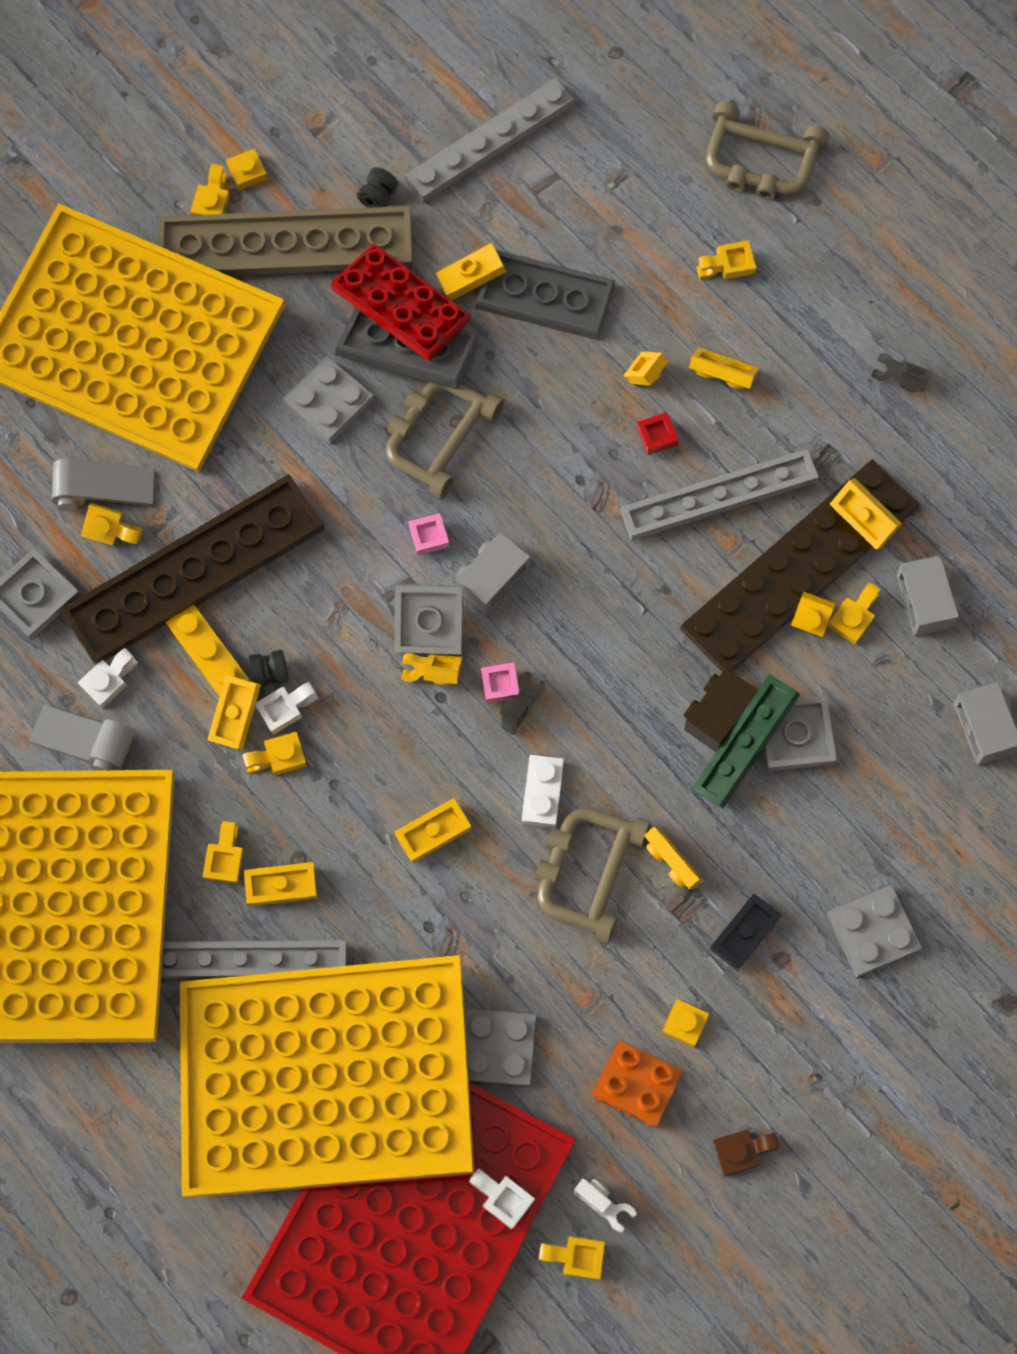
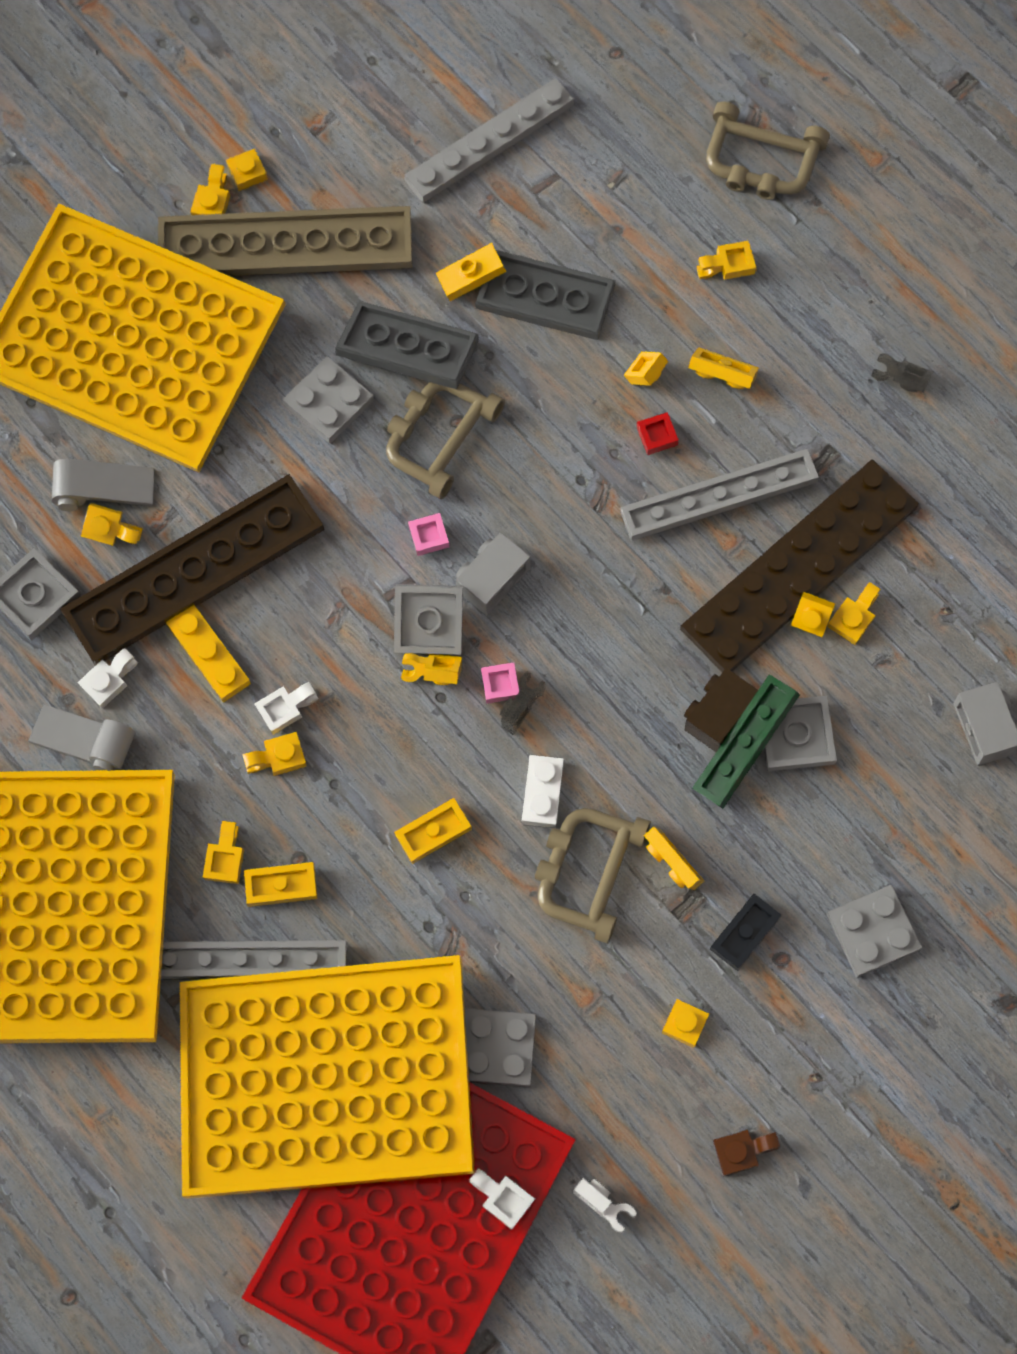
yellow plate [208,675,261,750] -> none
pearl dark grey wheel [249,649,288,687] -> none
red tile [331,243,471,362] -> none
pearl dark grey wheel [356,167,399,208] -> none
yellow plate [538,1236,605,1280] -> none
orange hinge [591,1040,683,1127] -> none
yellow plate [830,478,902,550] -> none
light grey brick [896,555,961,637] -> none

